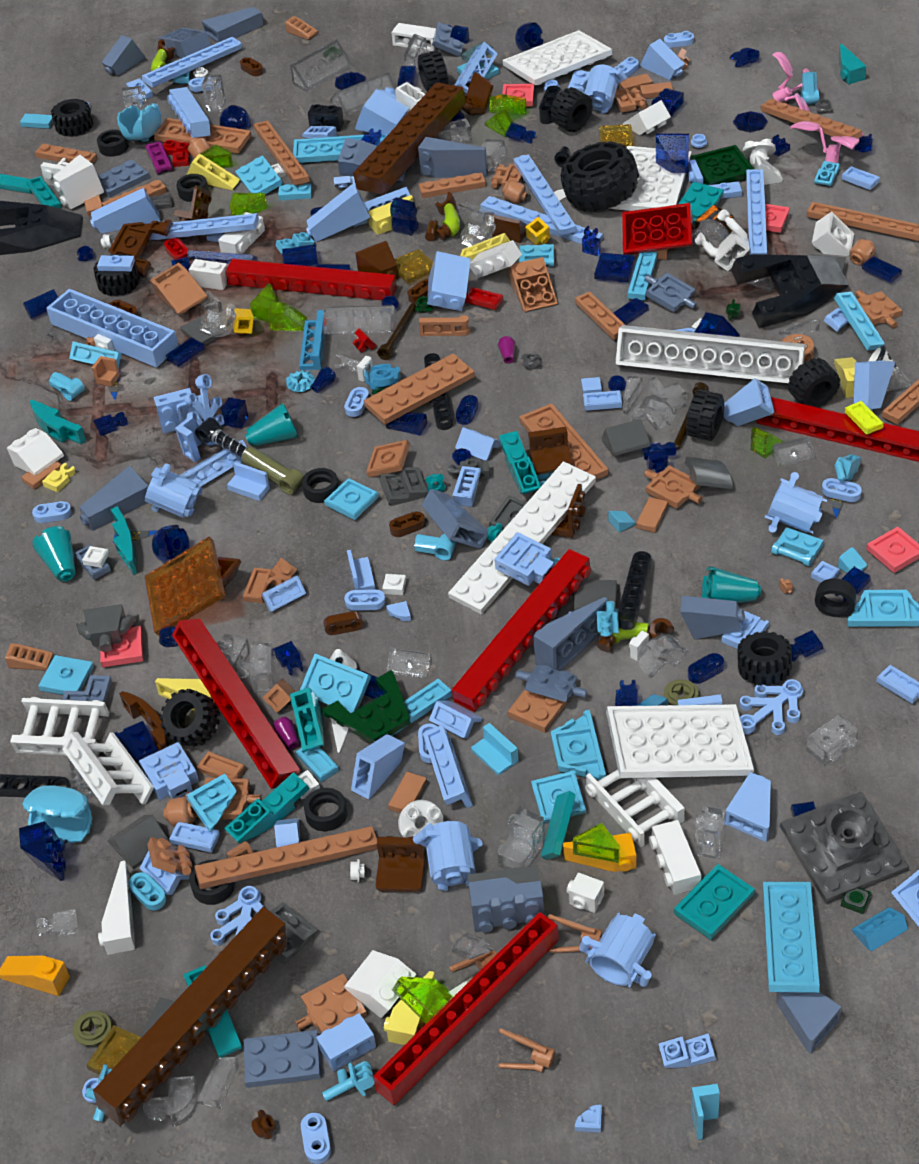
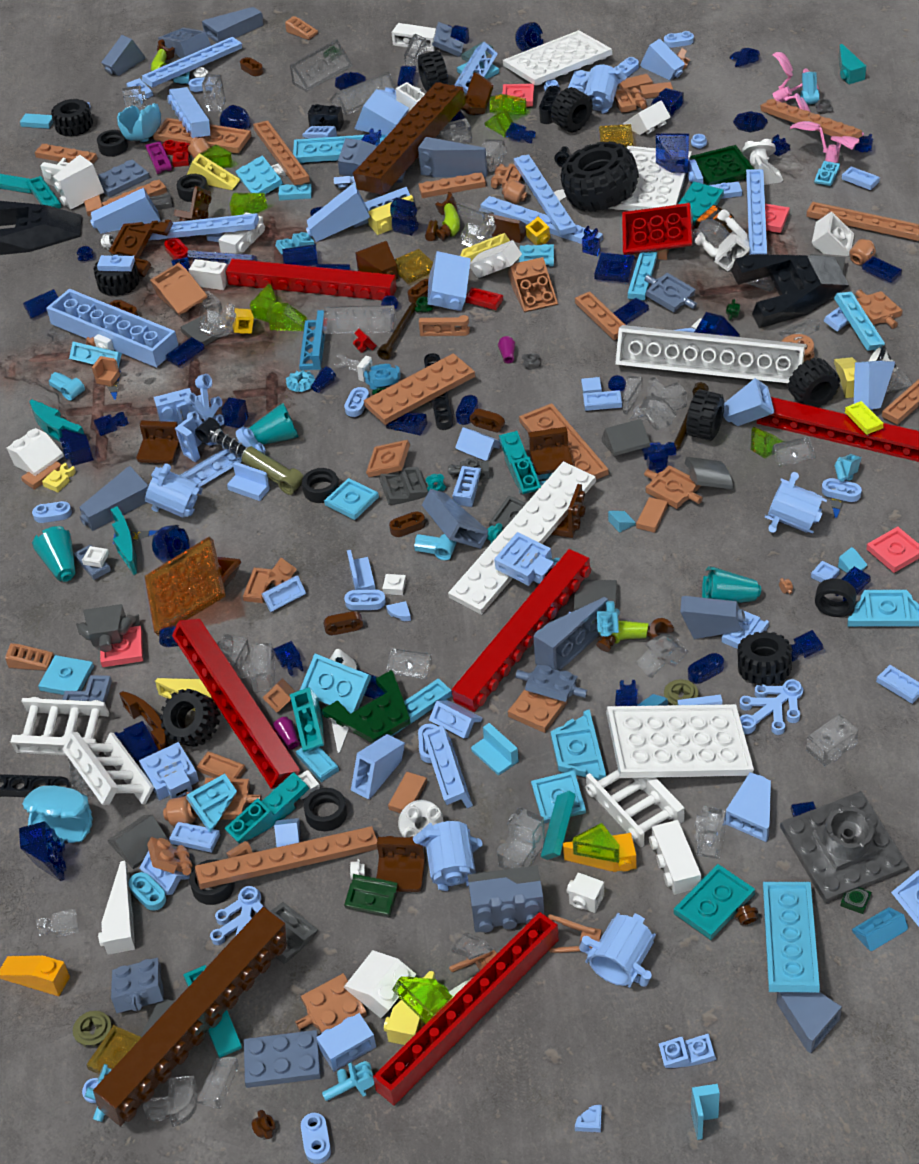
clear blue plate [452,448,471,465] -> none
nougat plant [498,1028,555,1072] -> none
black beam [618,551,651,630] -> none
white plate [629,631,649,661] -> none
medium azure plate [771,527,824,567] -> none
none -> clear blue slope [59,429,94,466]
none -> sand blue plate [111,958,164,1013]
none -> reddish brown bracket [136,420,179,464]
none -> light blue plate [236,426,266,454]
none -> dark green plate [344,874,399,917]
none -> reddish brown beam [469,408,505,432]
none -> reddish brown plate [735,905,758,925]

